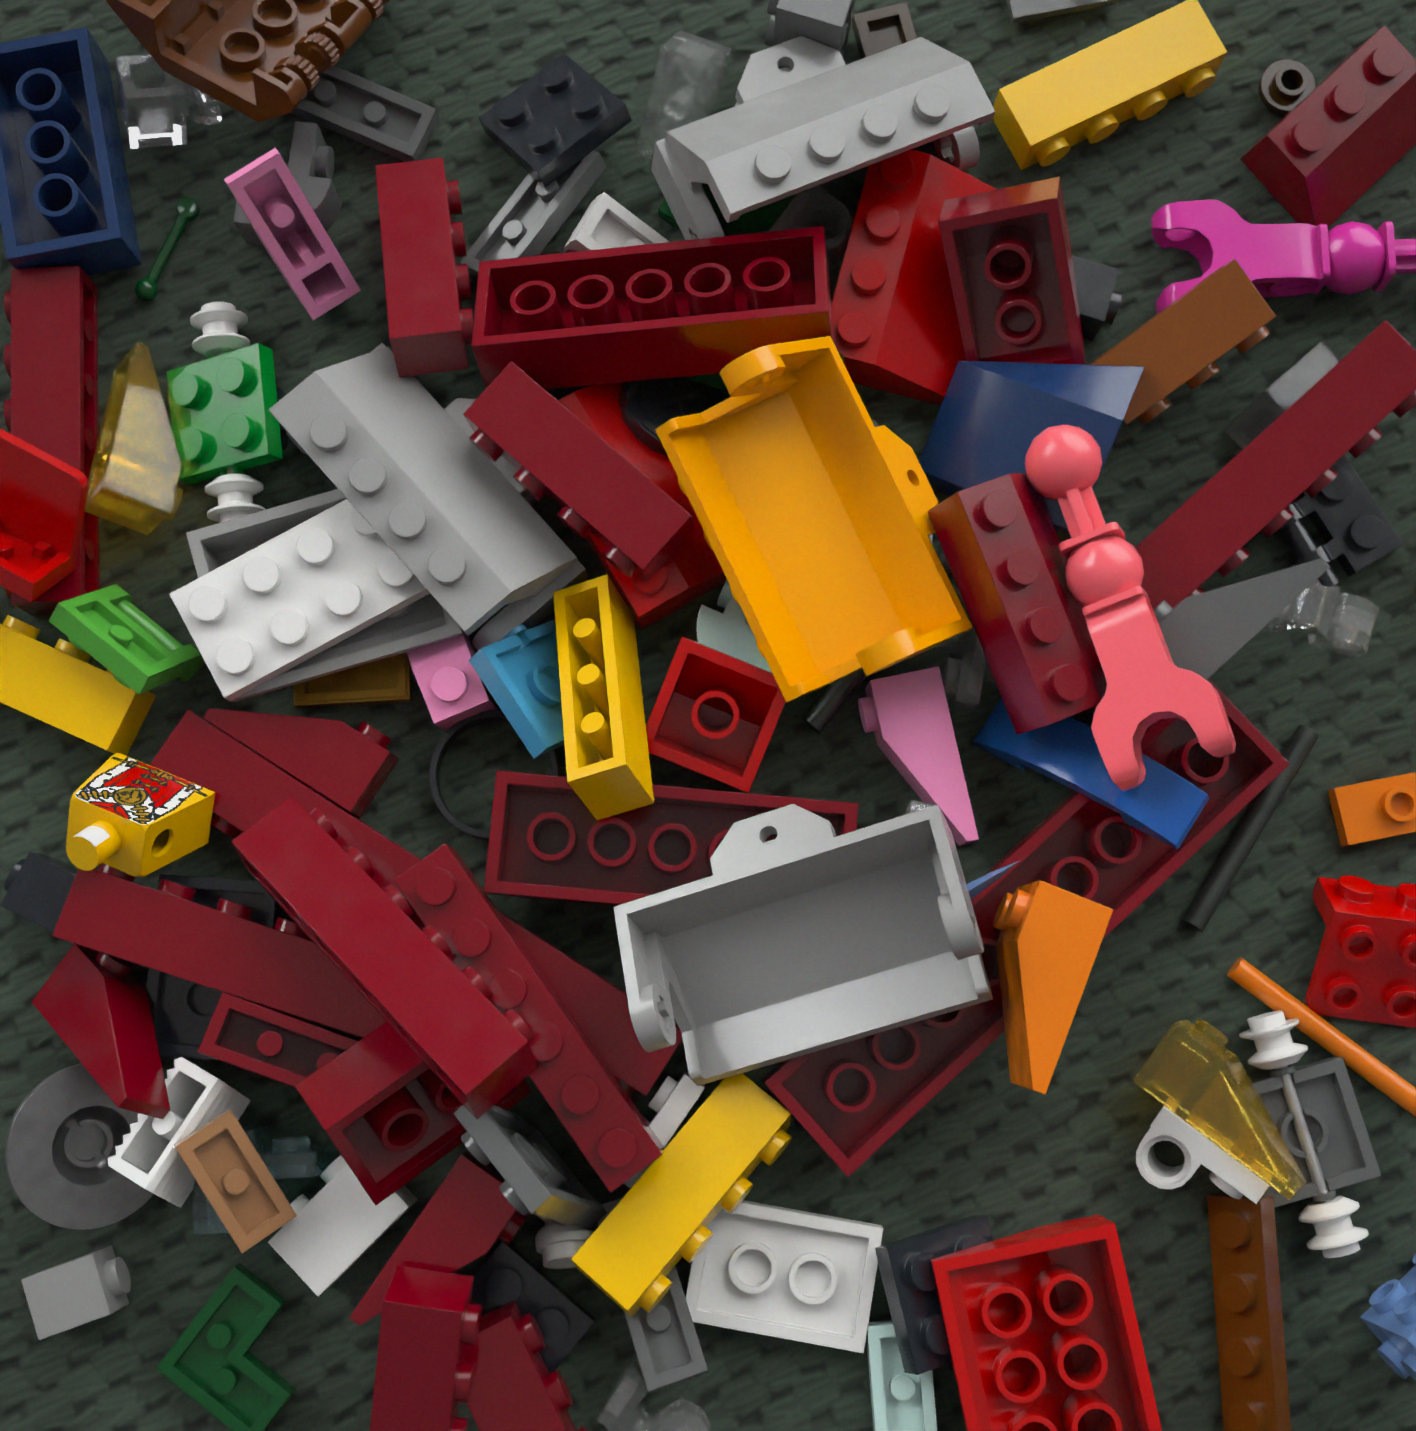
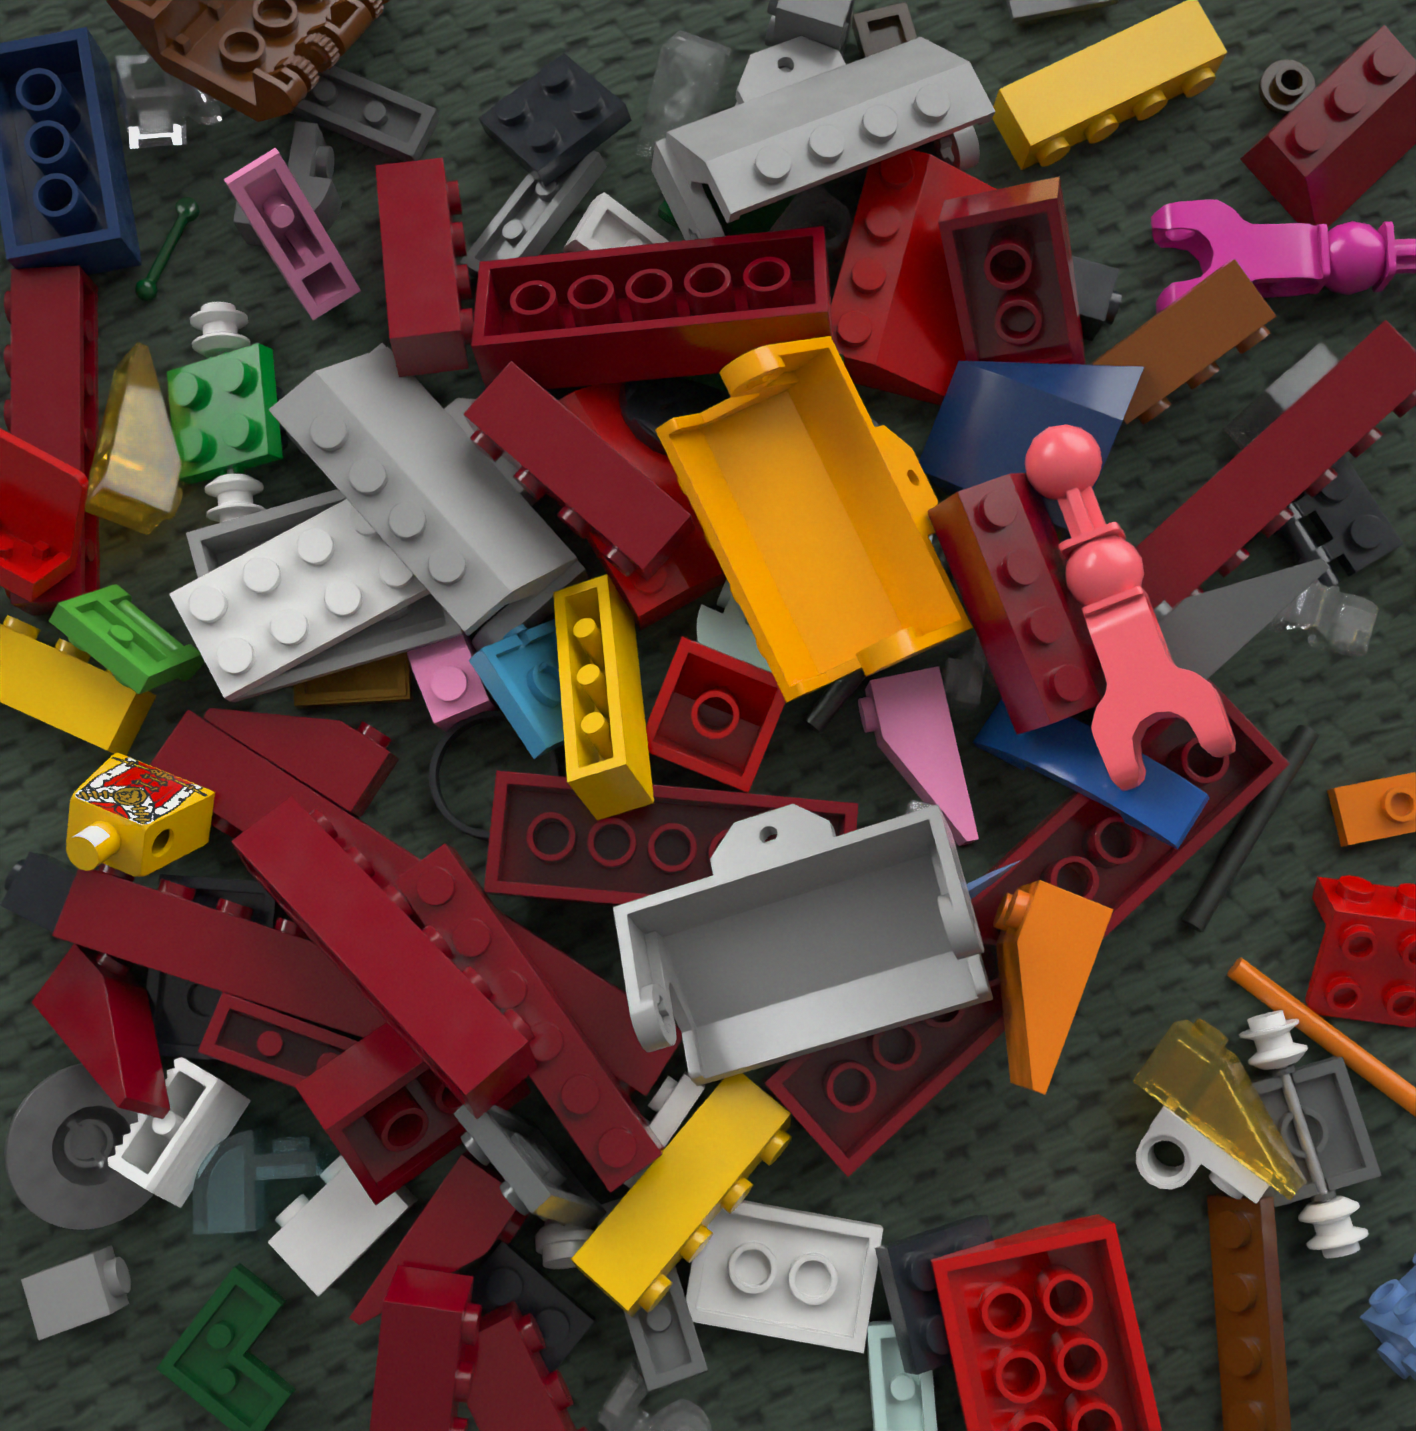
medium nougat plate [174,1108,297,1253] -> none

